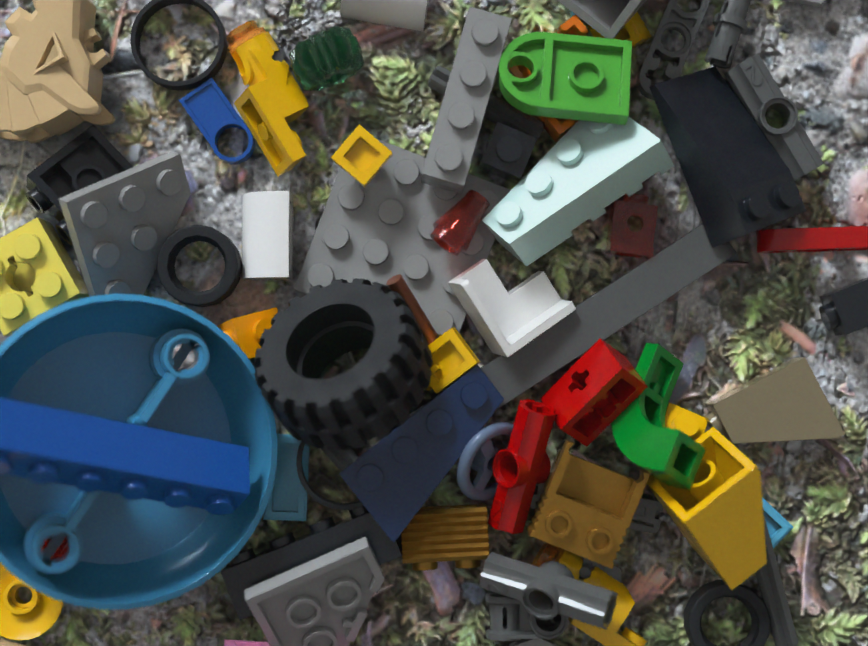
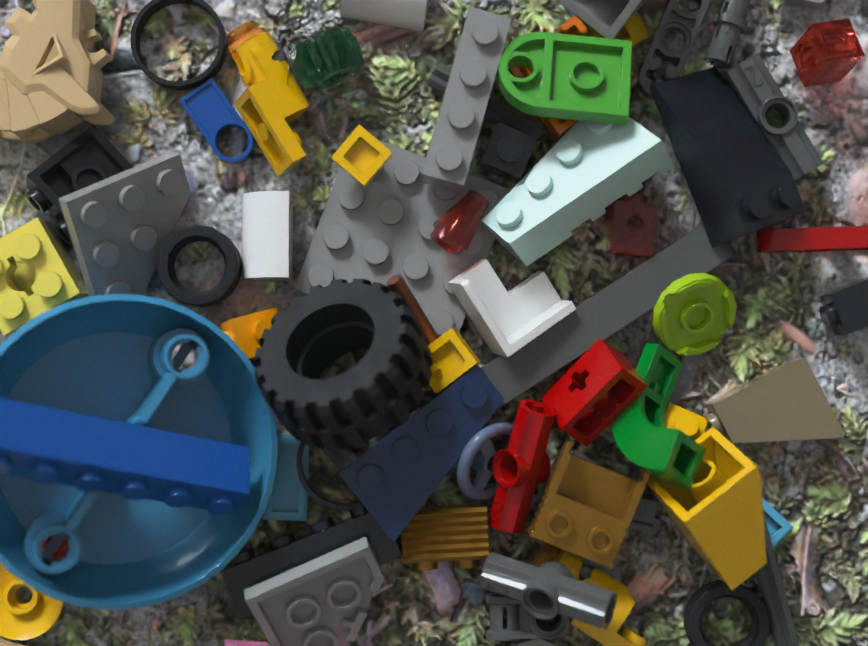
none -> lime tile [652,272,737,356]
none -> clear red brick [790,18,865,88]

